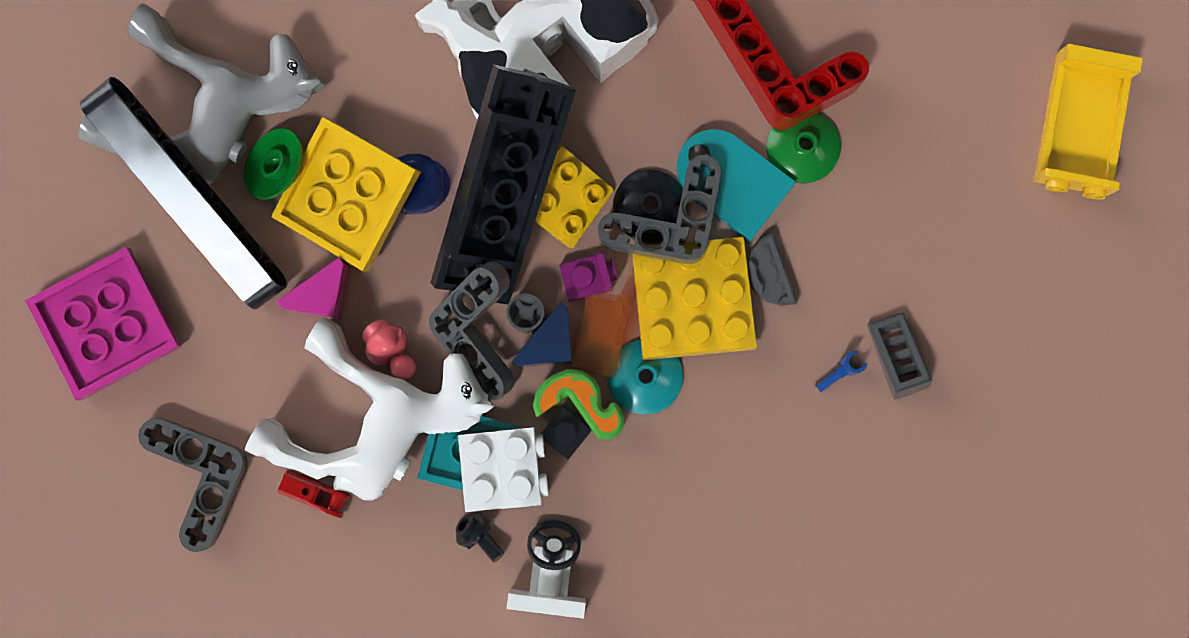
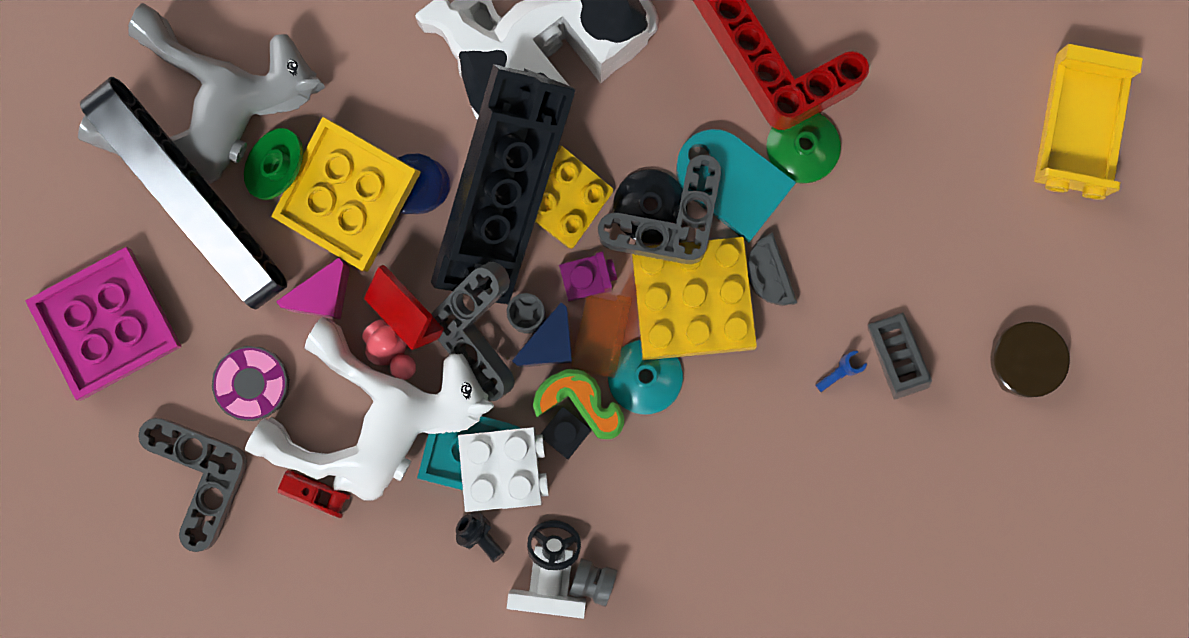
none -> tile [212,346,290,421]
none -> red panel [364,265,444,350]
none -> dark grey wheel [569,558,618,607]
none -> dark brown tile [990,322,1070,398]

